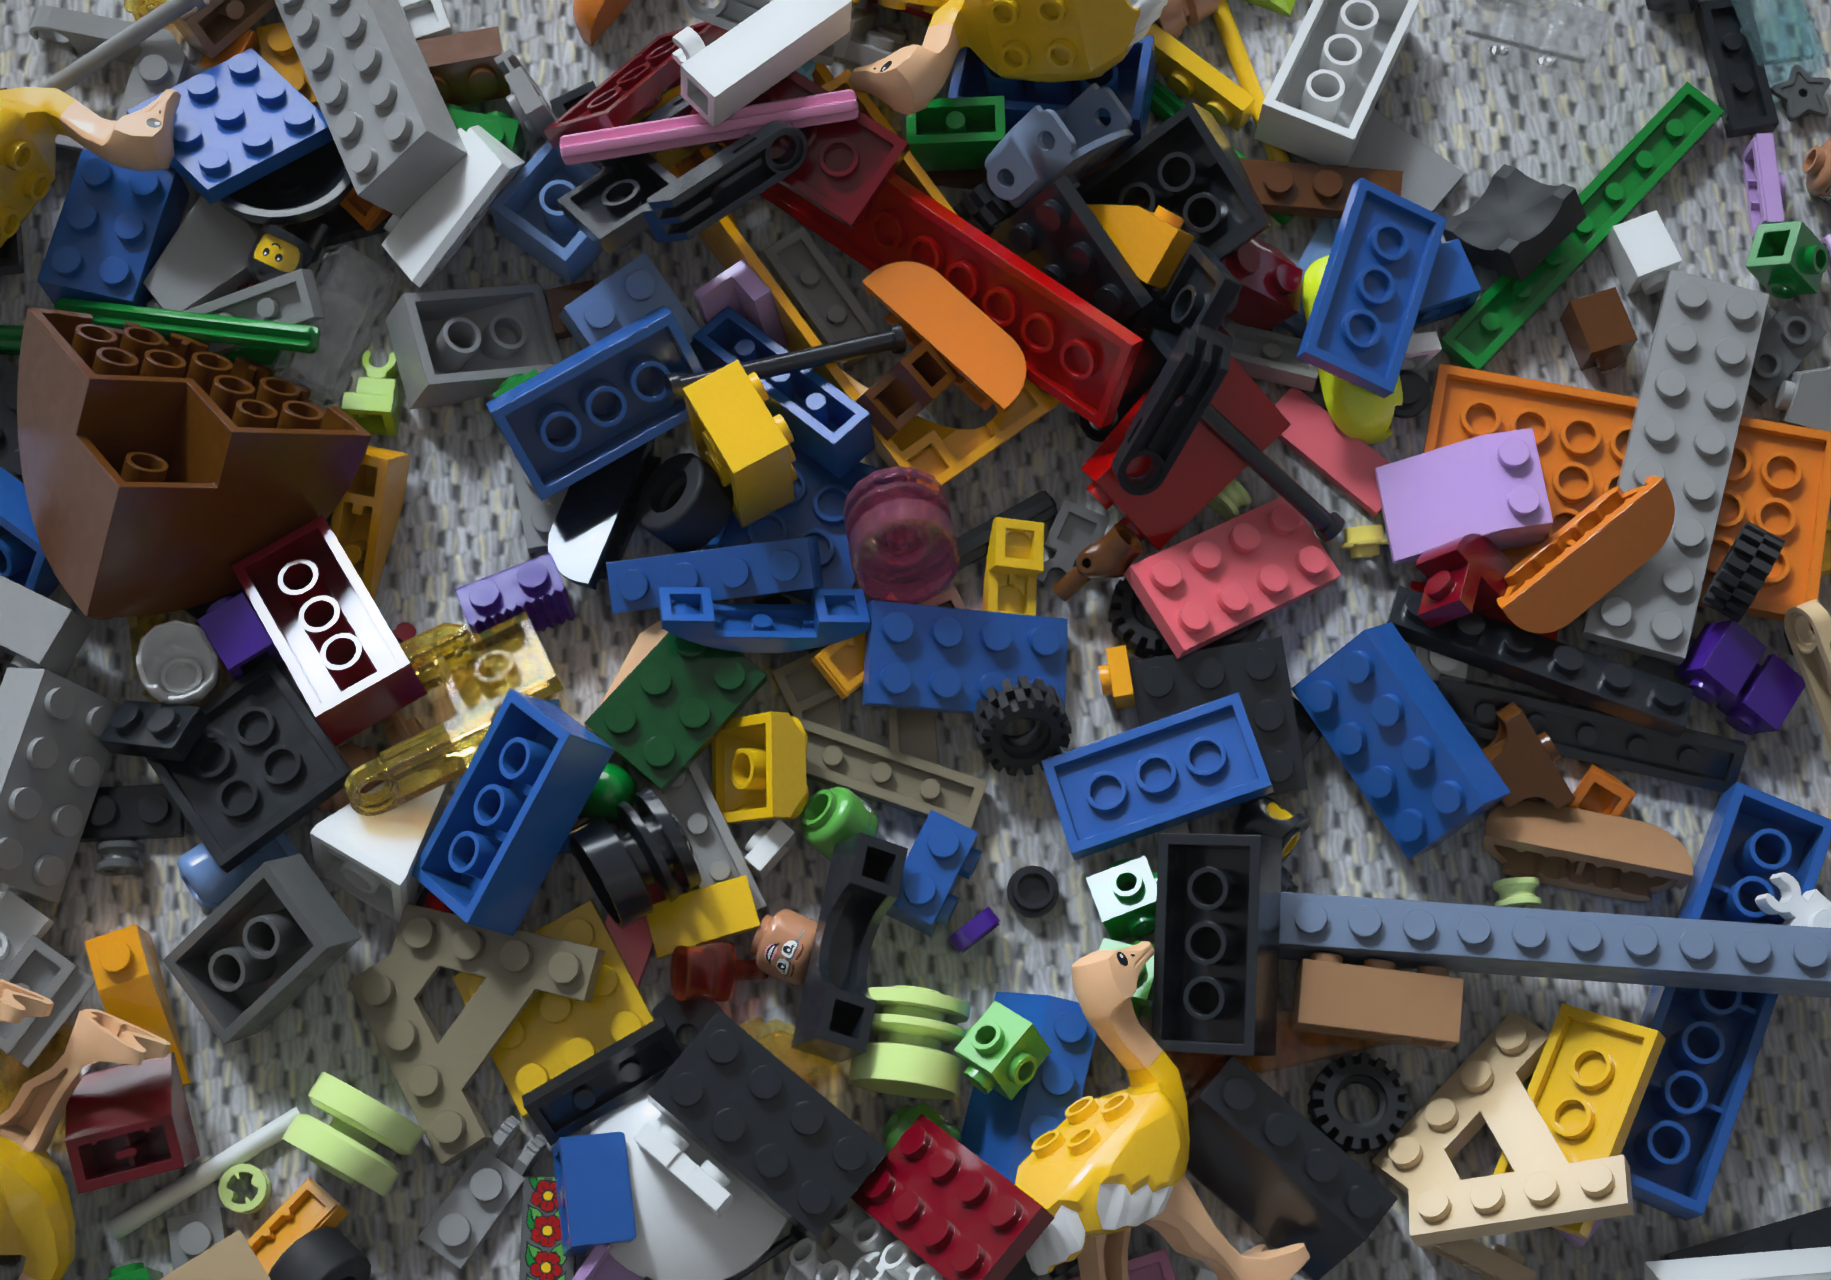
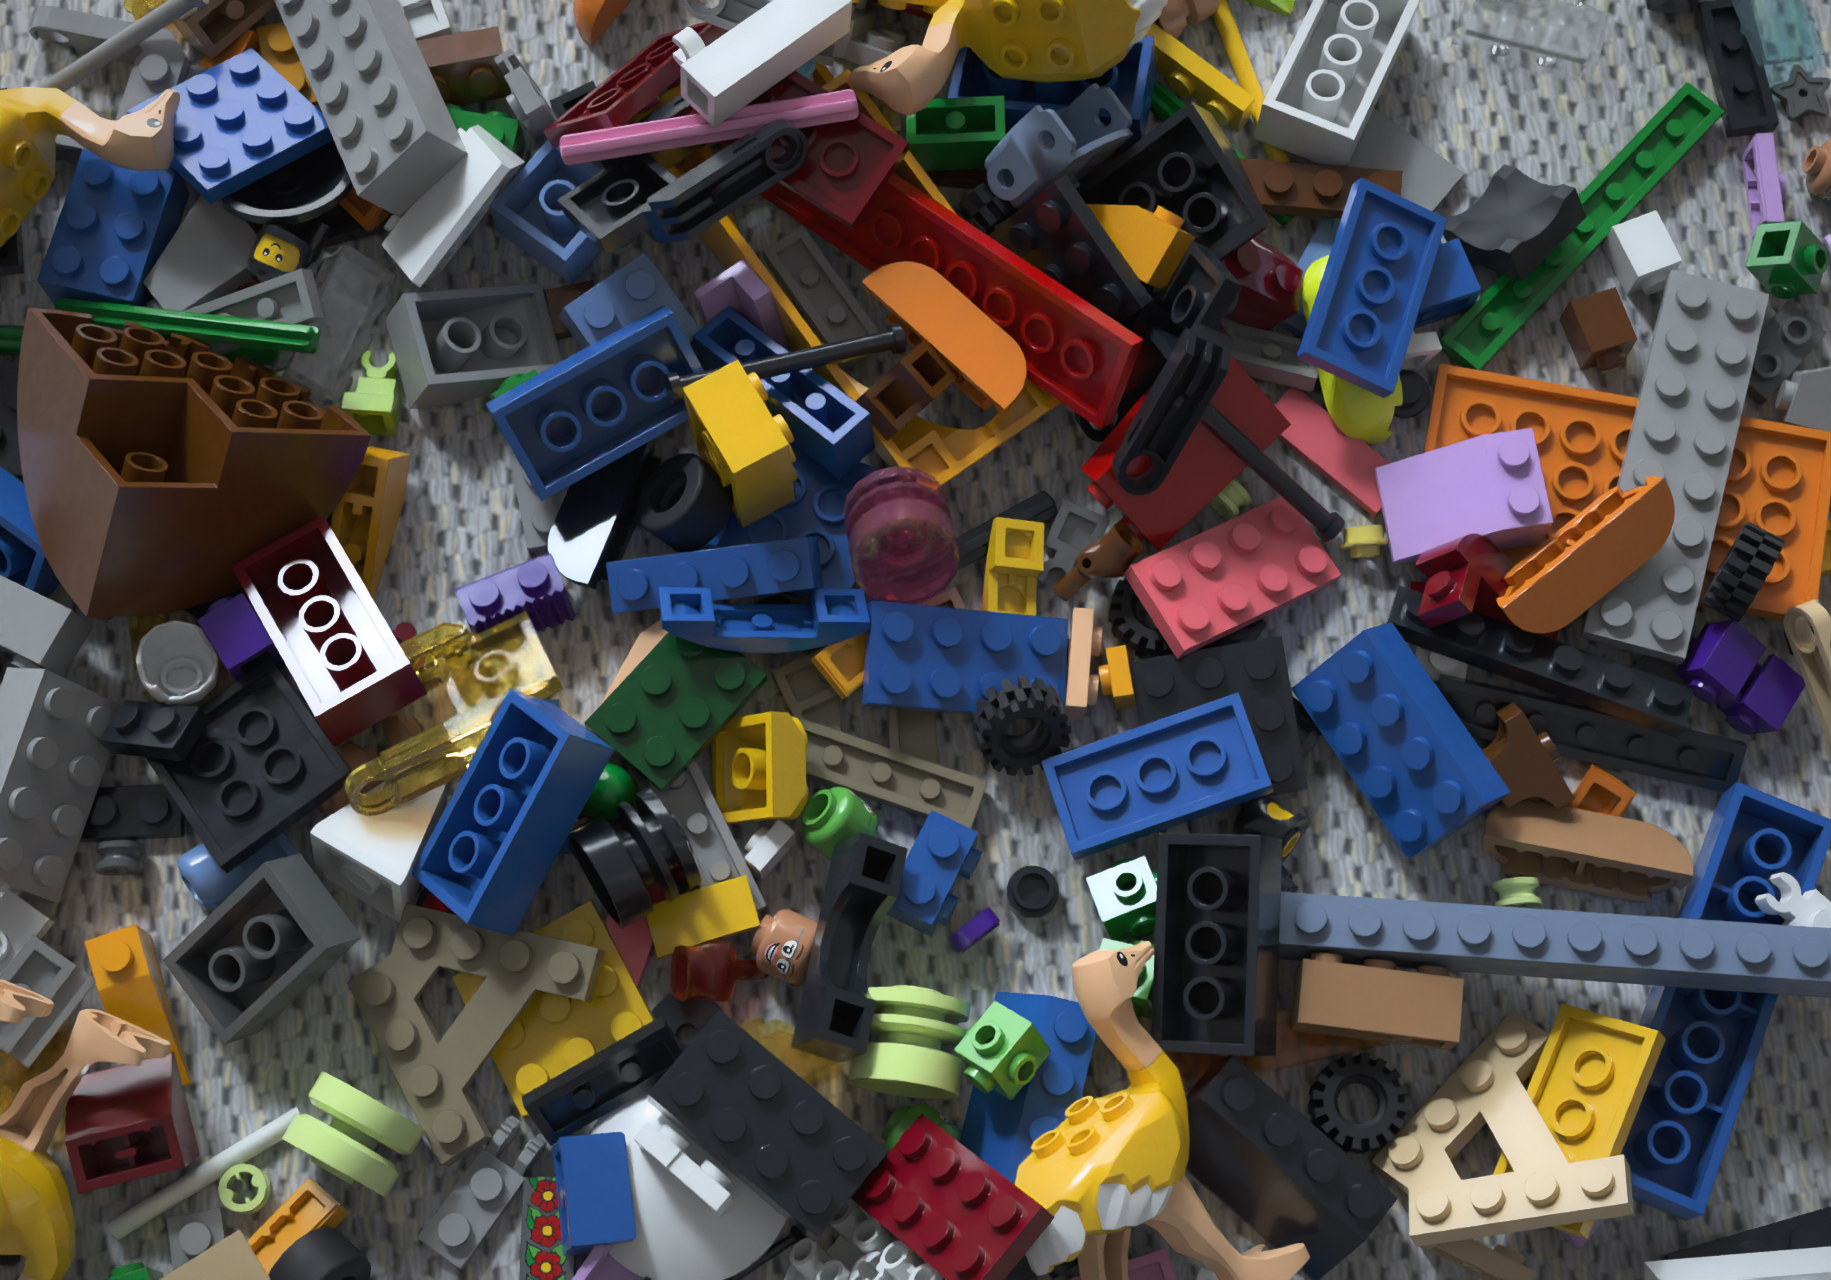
none -> light nougat plate [1065,607,1102,720]

